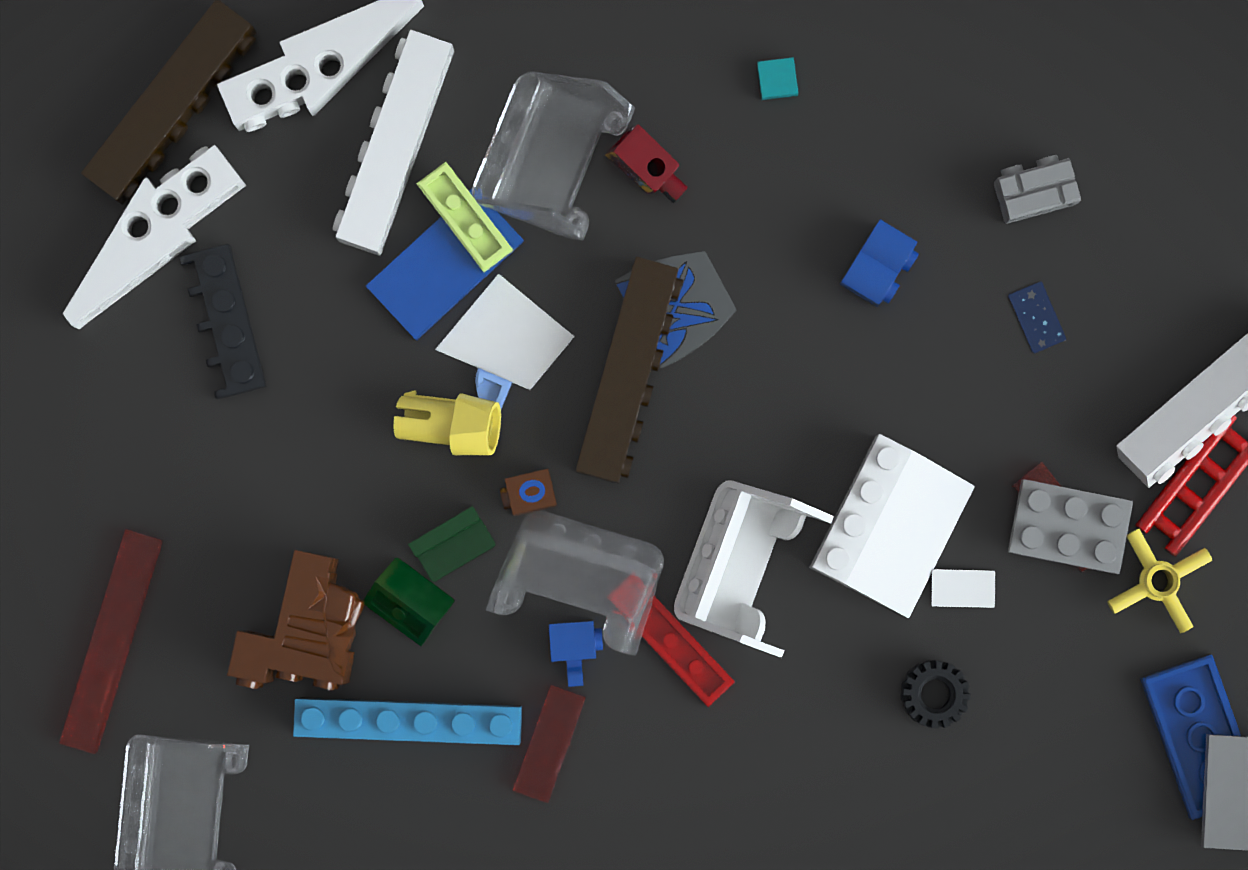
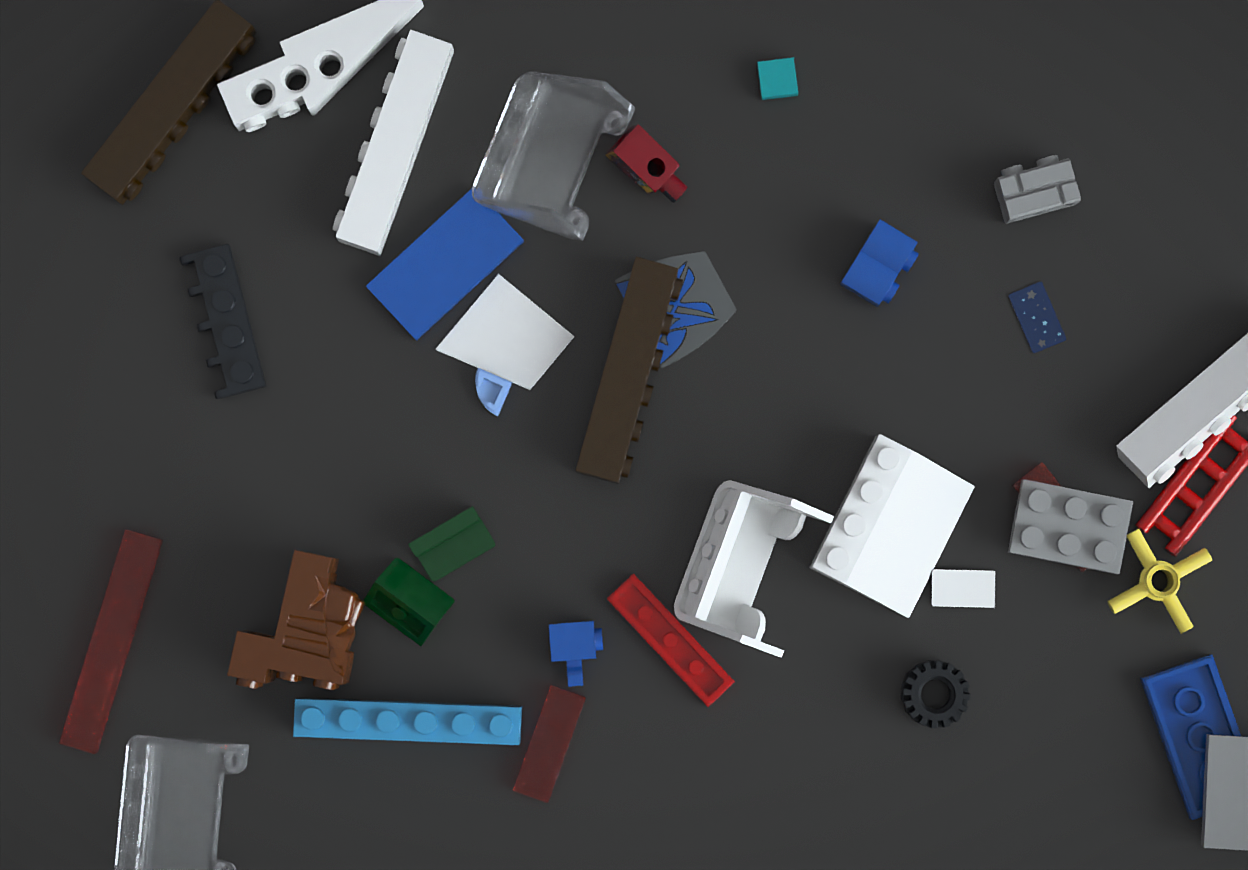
white brick [63,145,246,329] -> none
light yellow piece [394,390,501,455] -> none
yellowish green tile [416,162,513,272] -> none
clear windscreen [486,511,664,656] -> none
reddish brown brick [500,469,557,516] -> none

